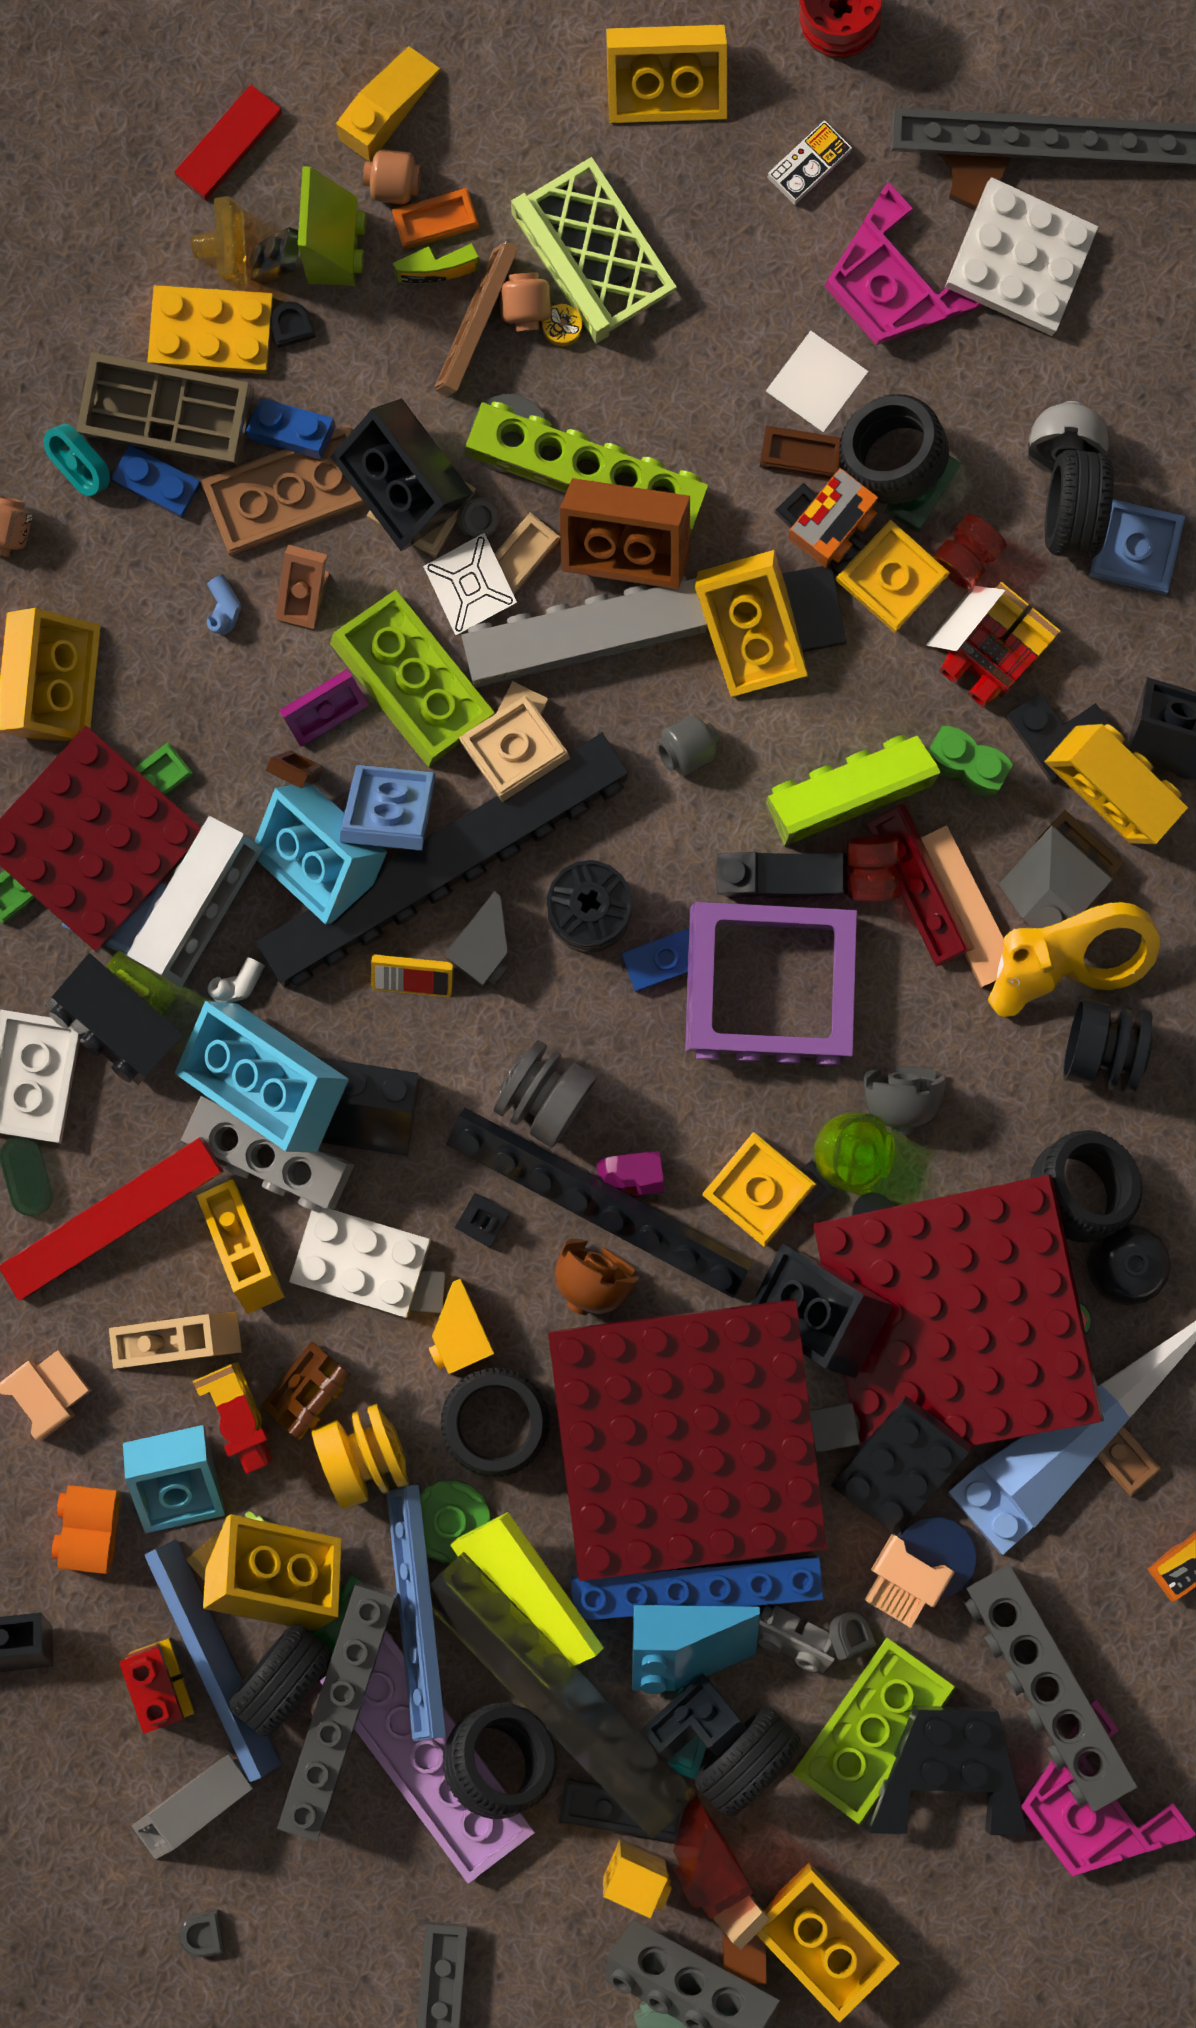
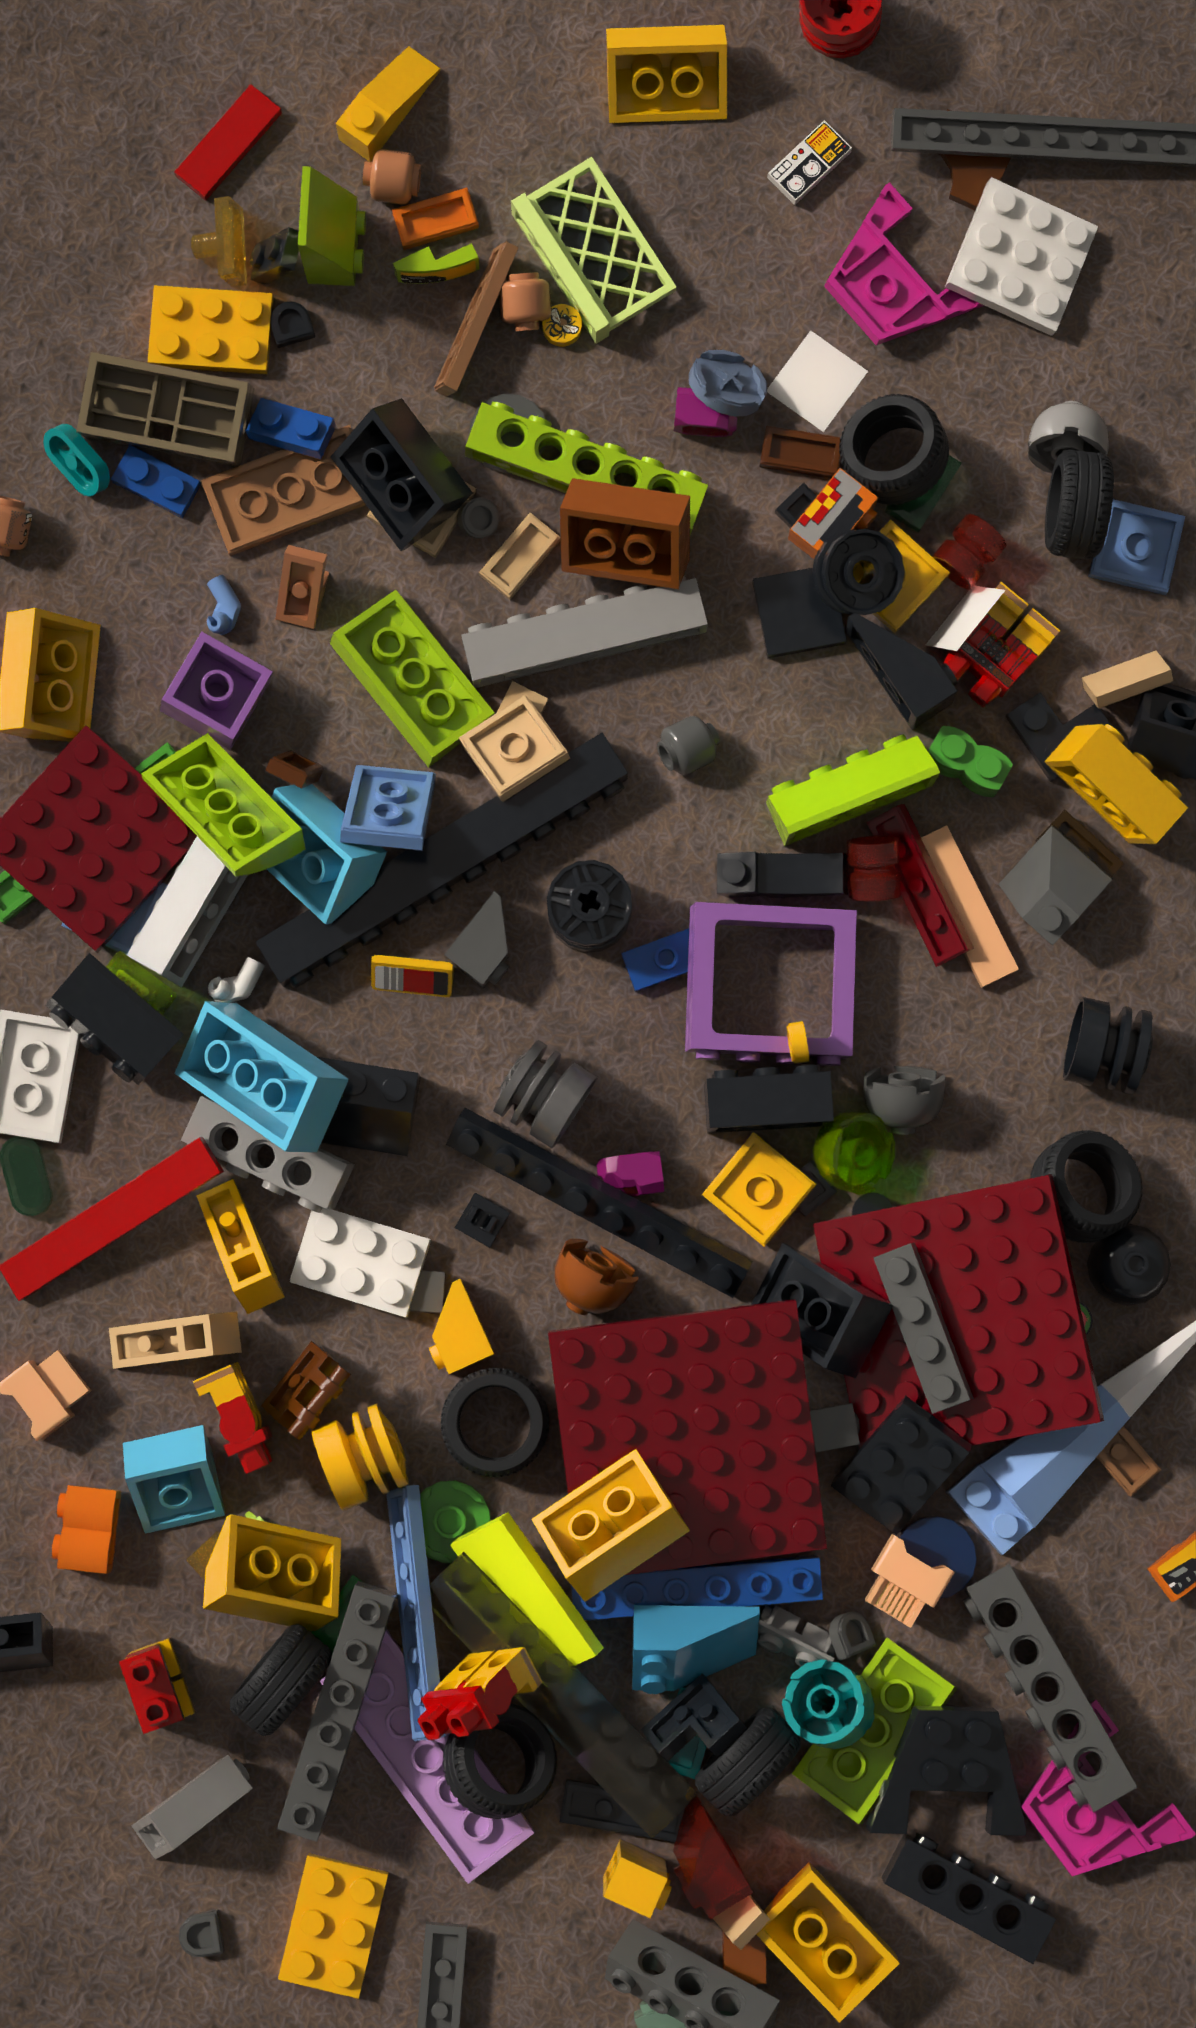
medium blue tile [144,1539,282,1782] -> none
magenta plate [279,669,369,747] -> none
white sticker [423,533,517,635] -> none
yellow slope [695,550,808,697] -> none
yellow animal [988,902,1160,1017] -> none
none -> lime slope [141,733,306,876]
none -> medium lavender brick [160,631,273,751]
none -> yellow plate [278,1853,389,1999]
none -> red hips [418,1647,543,1740]
none -> yellow slope [531,1449,690,1602]
none -> magenta rock [674,387,737,437]
none -> sand blue tile [689,350,767,417]
none -> black brick [704,1065,834,1133]
none -> teal brick [782,1659,875,1749]
none -> yellow tile [786,1021,809,1064]
none -> black wheel [812,529,905,615]
none -> black slope [846,613,958,730]
none -> dark grey plate [874,1243,974,1414]
none -> black brick [881,1832,1056,1964]
none -> tan tile [1082,651,1173,709]

